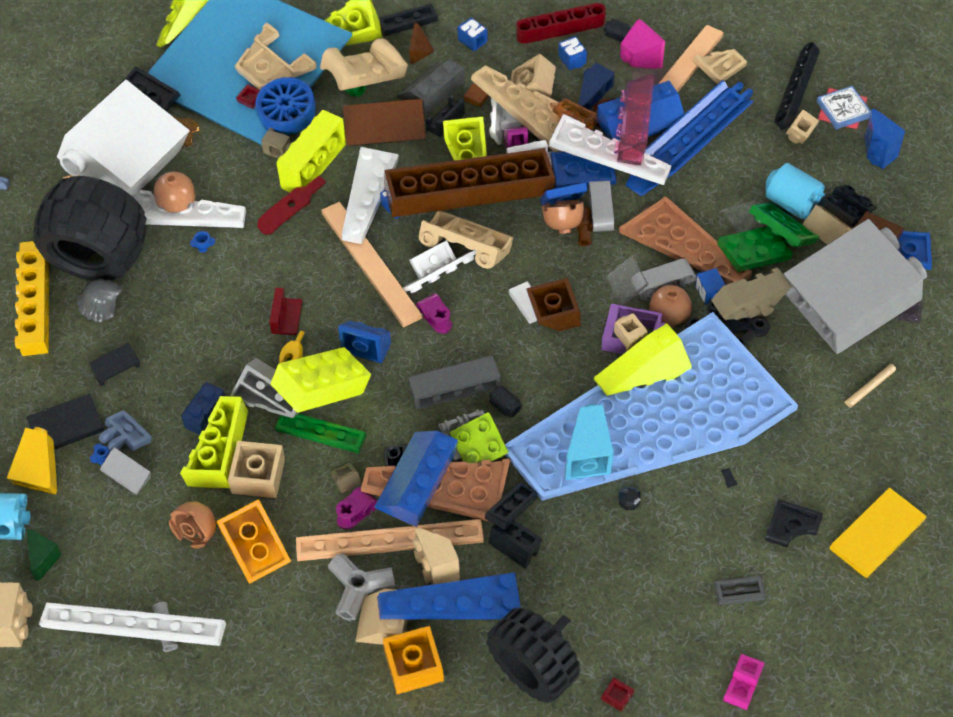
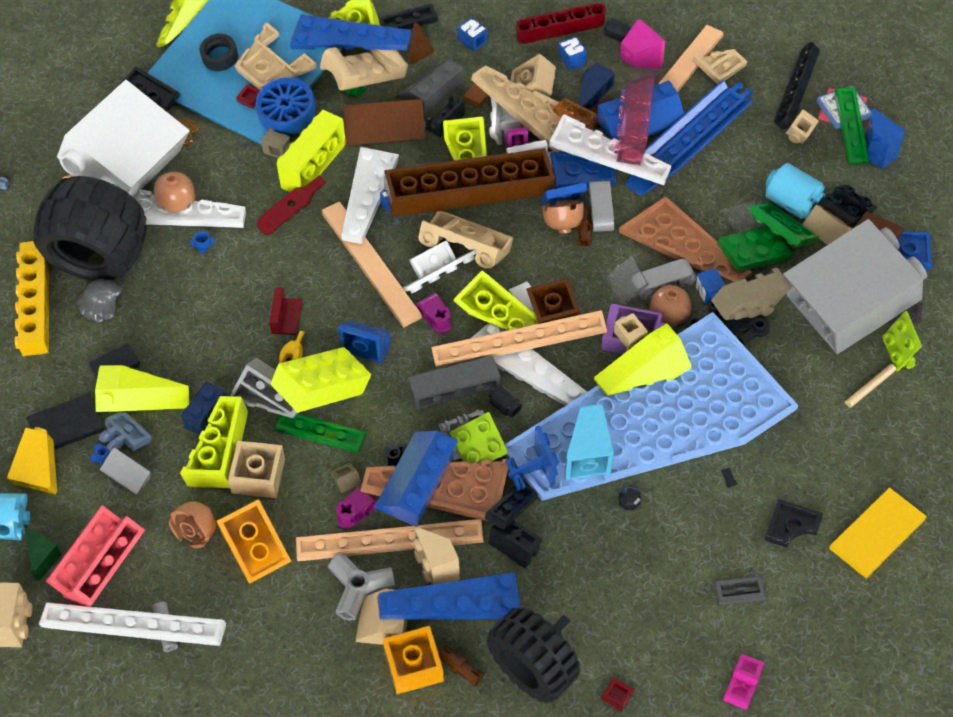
none -> coral brick [46,505,145,607]
none -> neon yellow wedge [95,365,190,412]
none -> black tyre [199,33,238,71]
none -> blue wing [290,15,412,50]
none -> light nougat tile [431,310,607,369]
none -> reddish brown pin [438,645,484,687]
none -> neon yellow wedge [453,270,538,331]
none -> white wing [470,323,587,406]
none -> blue plate [505,425,559,490]
none -> green tile [834,87,869,165]
none -> lime hinge [882,311,922,372]

